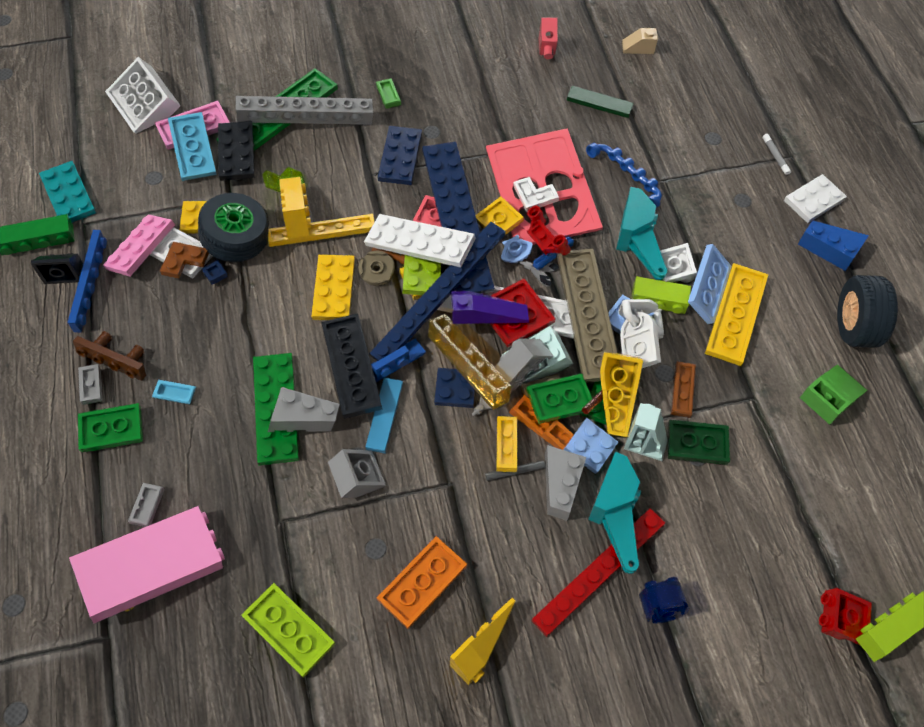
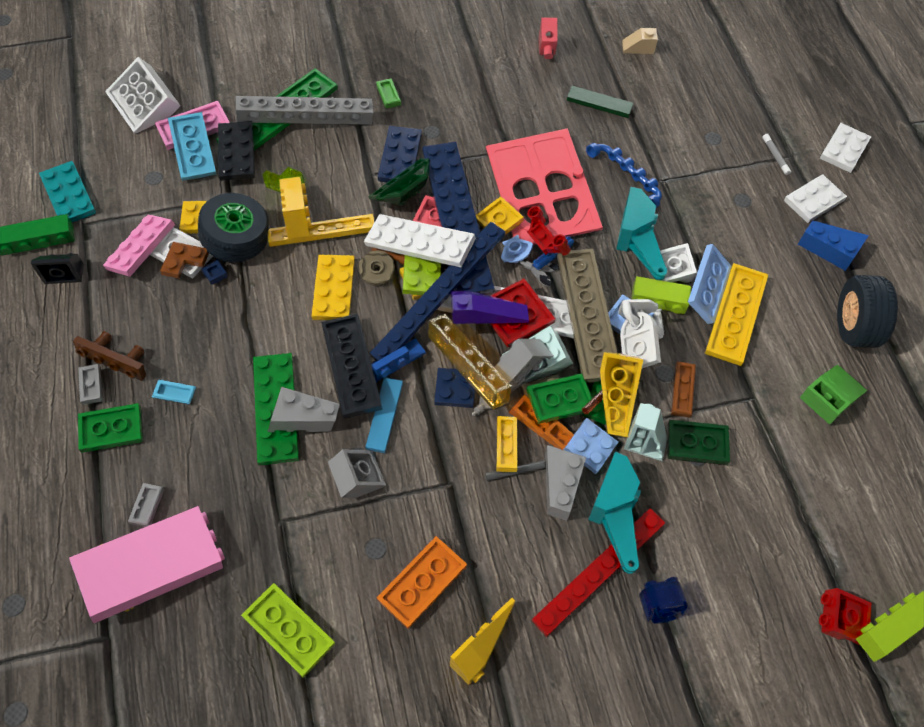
blue plate [67,230,107,333] -> none
white plate [513,177,559,212] -> none
none -> dark green wedge [368,158,430,206]
none -> white plate [820,123,871,173]

